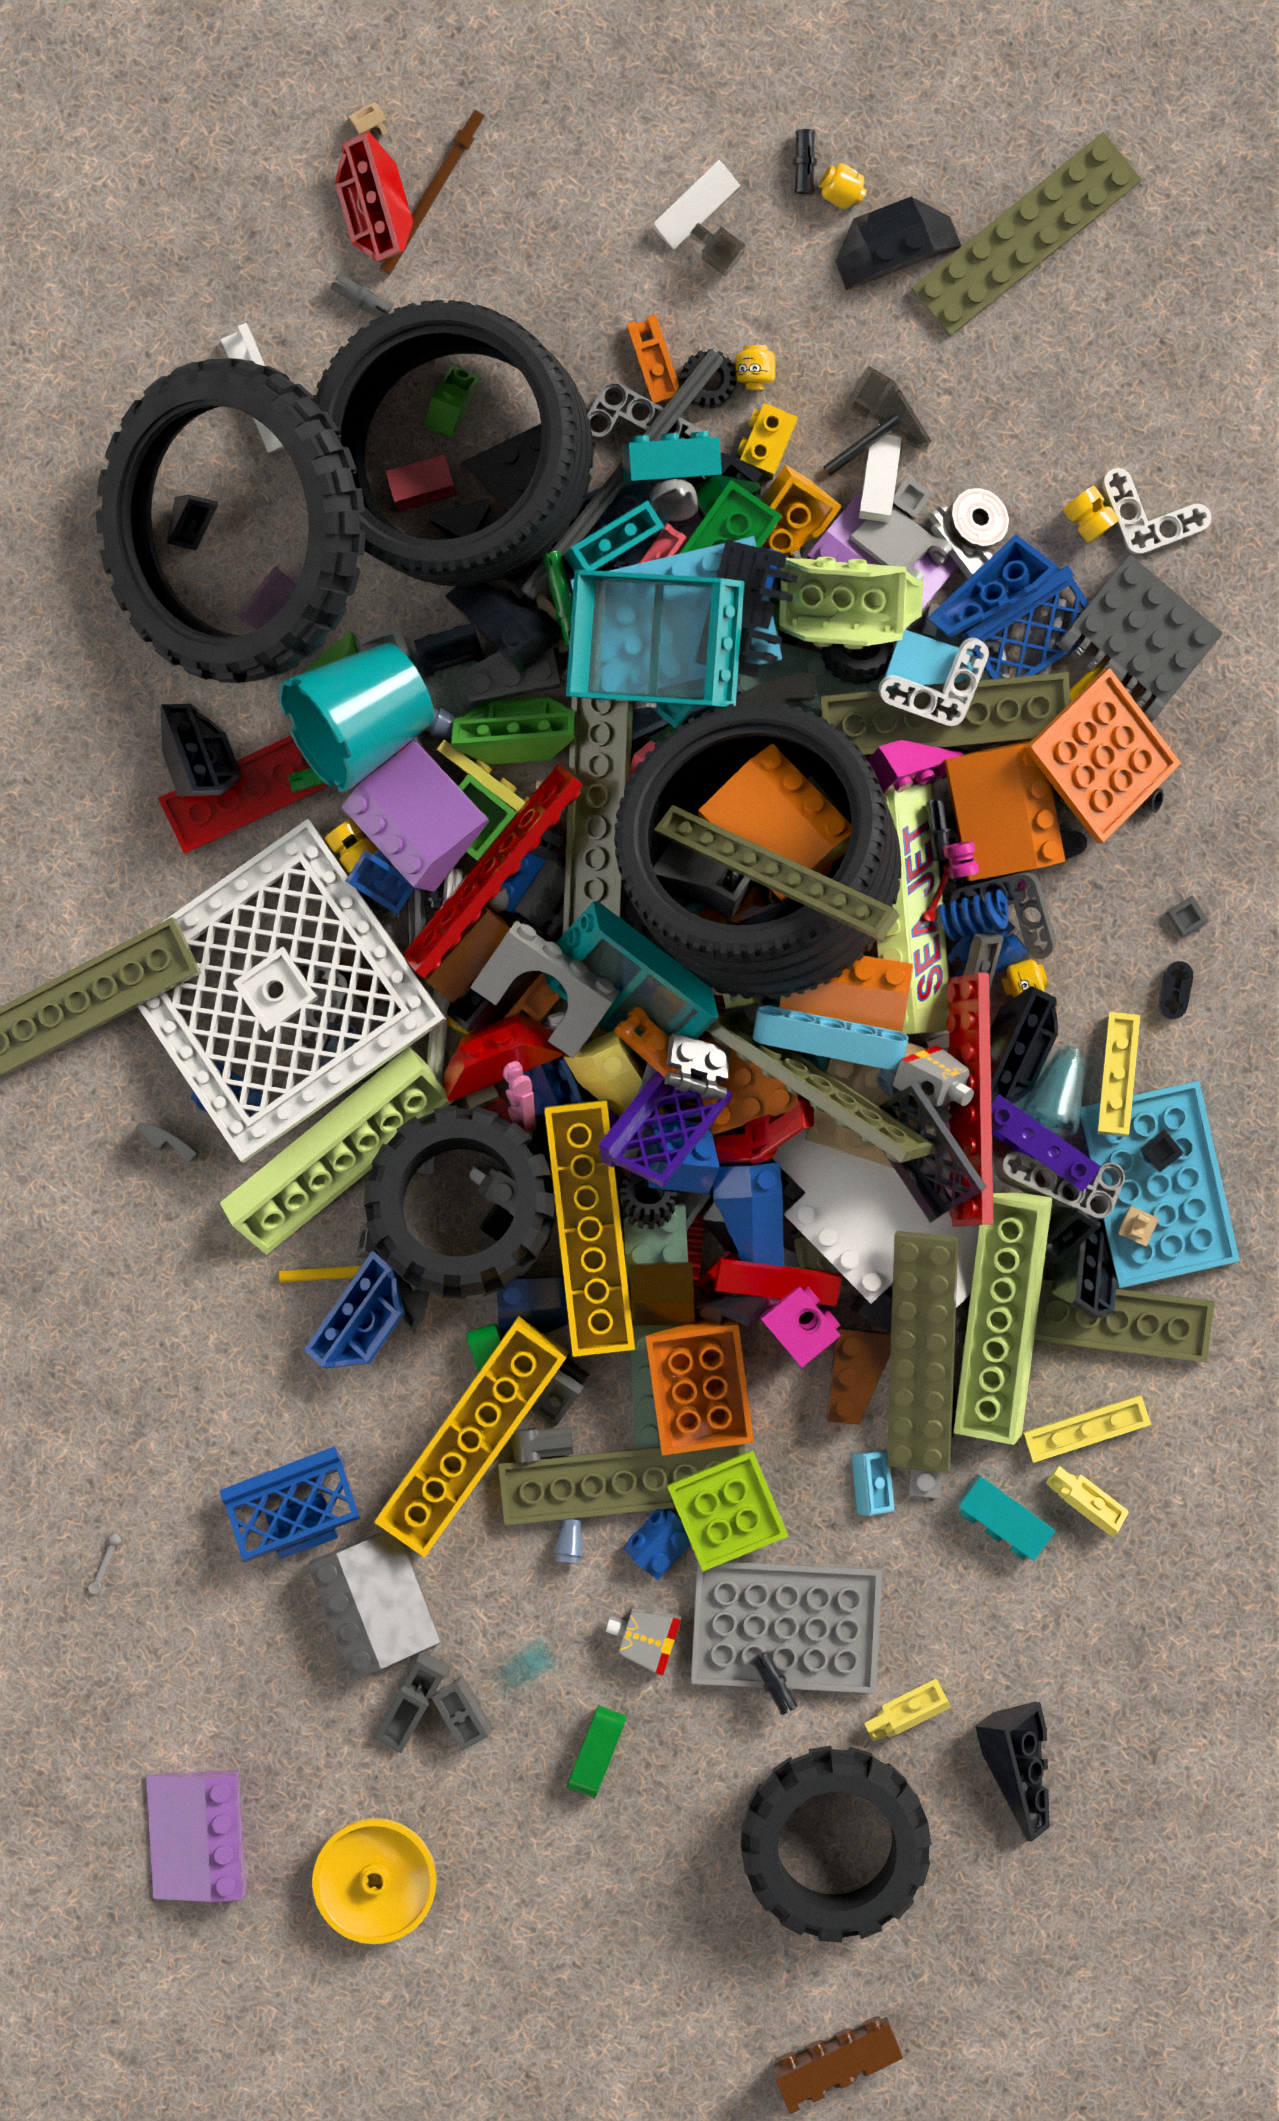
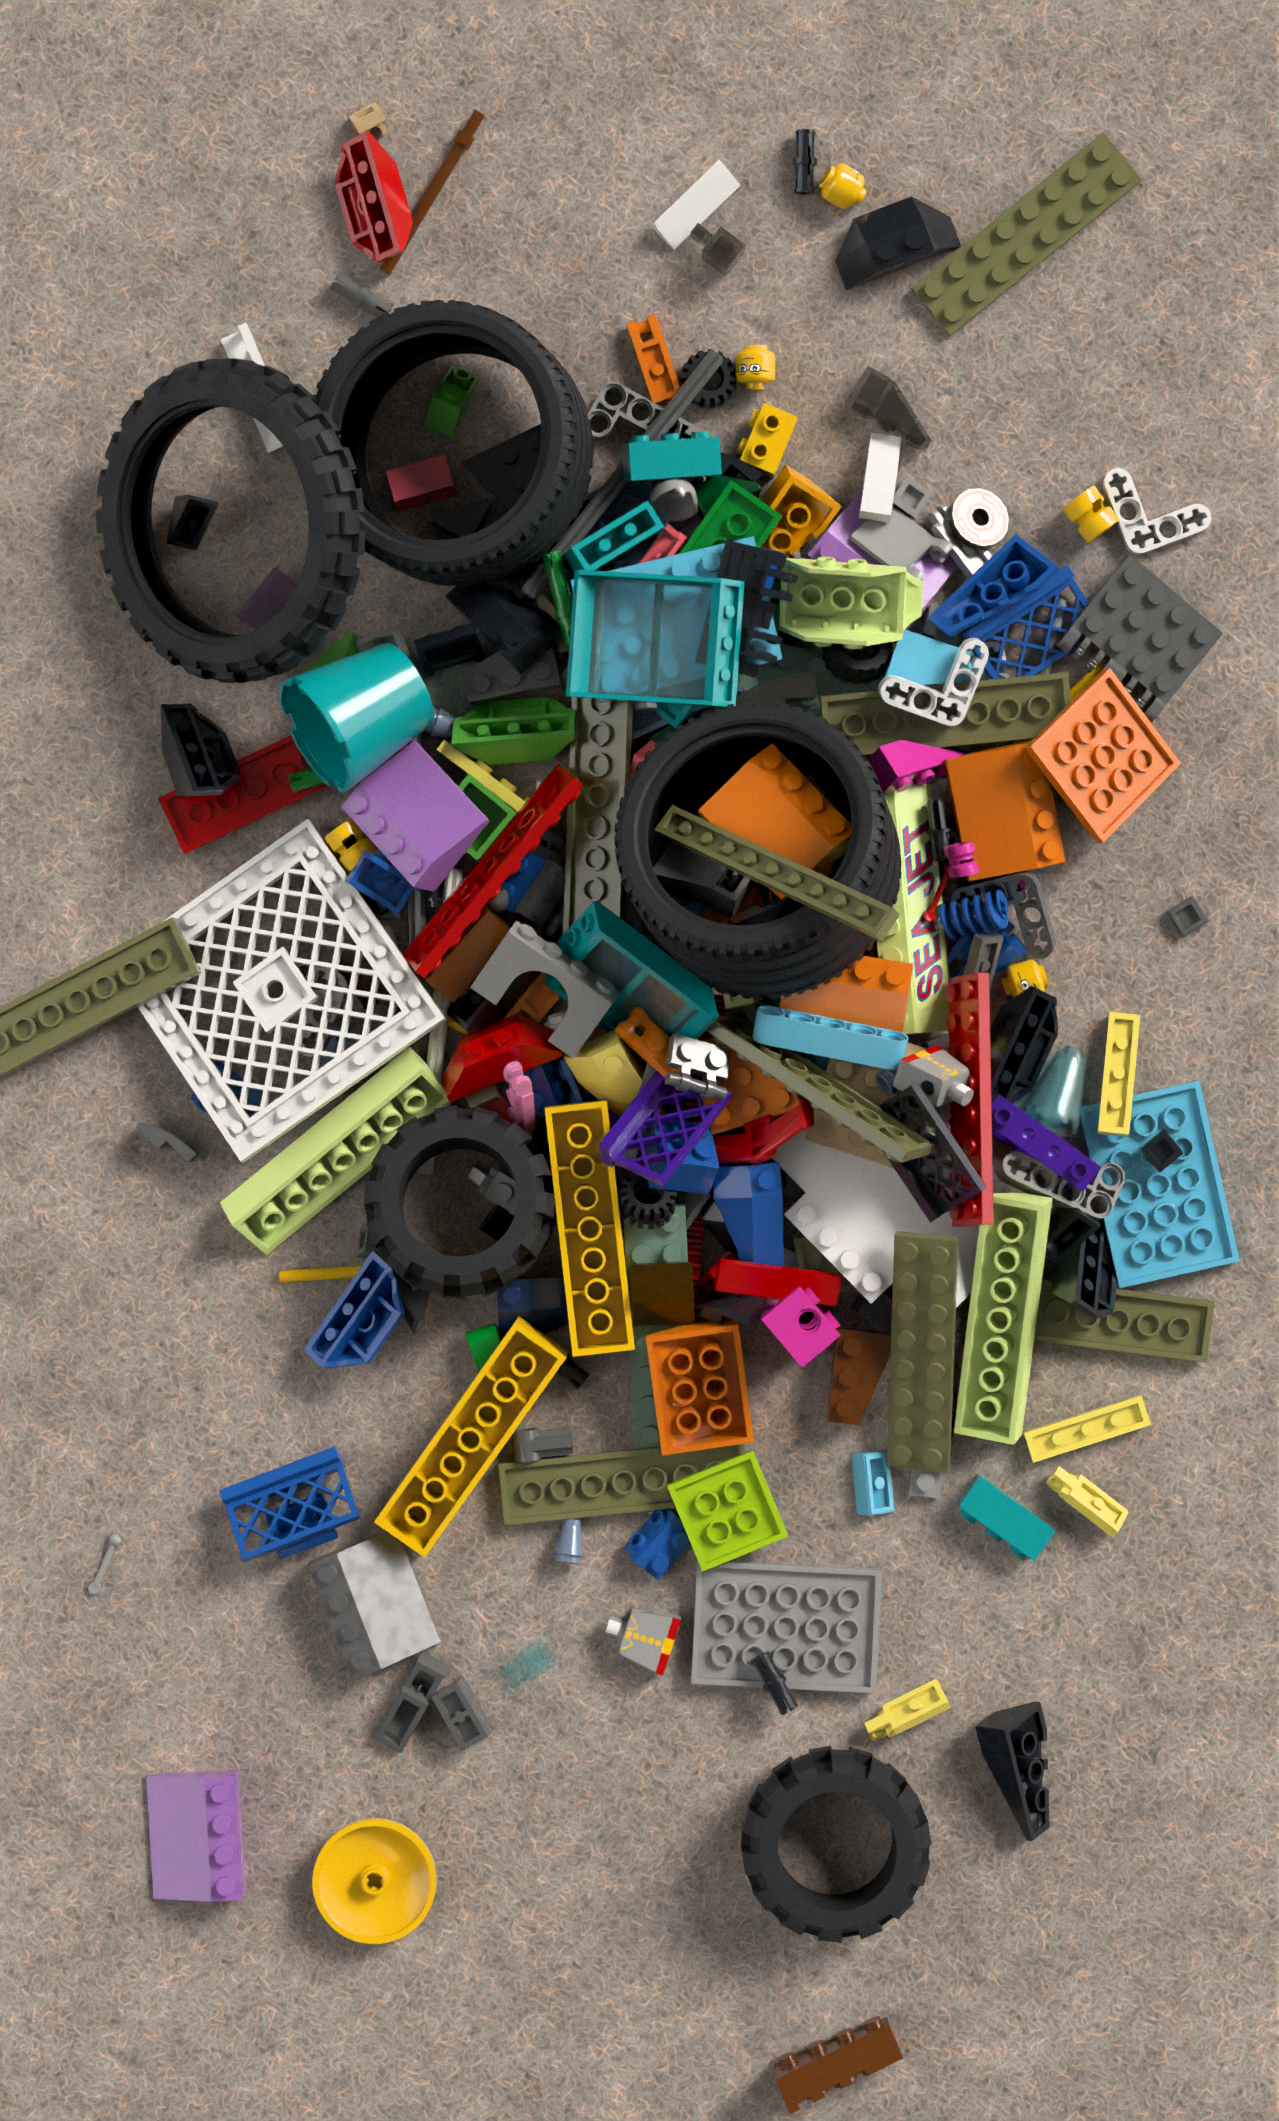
dark grey slope [531,1370,584,1426] -> none
green beam [566,1705,627,1799] -> none
black bar [823,412,904,476] -> none
black tile [1059,824,1087,860] -> none
tan tile [1117,1205,1159,1247] -> none
black hinge [1140,788,1164,813] -> none
black beam [1158,961,1193,1019] -> none

